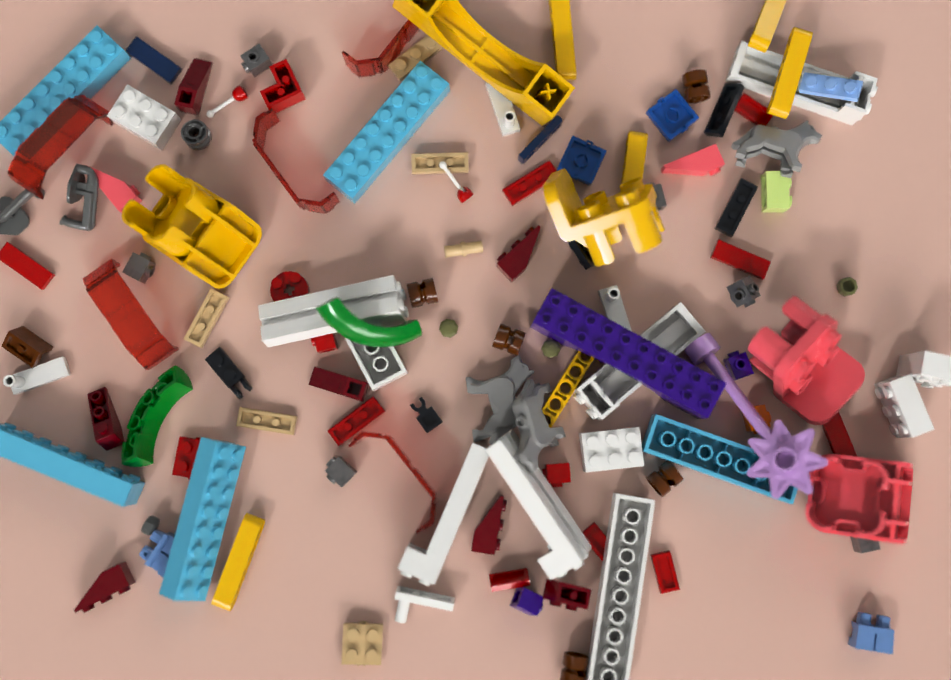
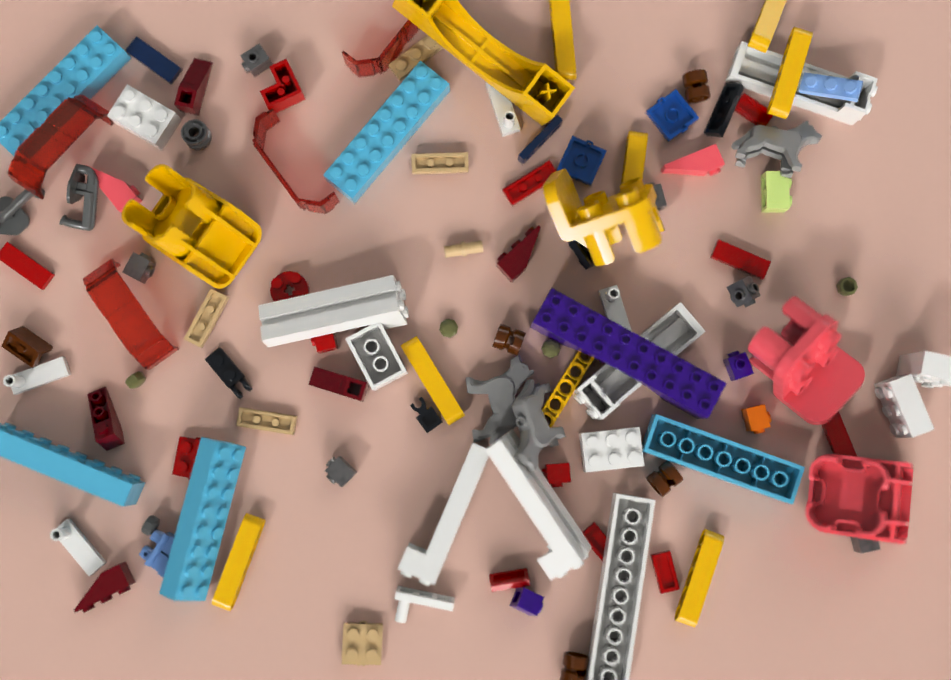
green brick [121,365,193,467] -> none
hinge [206,85,249,118] -> none
green brick [316,297,422,347] -> none
red tile [328,396,385,446] -> none
clear red windscreen [348,432,437,534] -> none
reddish brown wheel [407,278,438,308] -> none
hinge [439,161,474,203] -> none
dark red slope [471,495,507,555] -> none
dark red brick [542,579,592,611] -> none
lavender piece [685,333,829,499] -> none
black plate [714,178,758,237] -> none
medium blue hips [848,612,895,654] -> none
none -> white piece [50,518,107,576]
none -> olive tile [125,371,146,389]
none -> yellow beam [400,336,465,425]
none -> yellow beam [675,529,724,627]

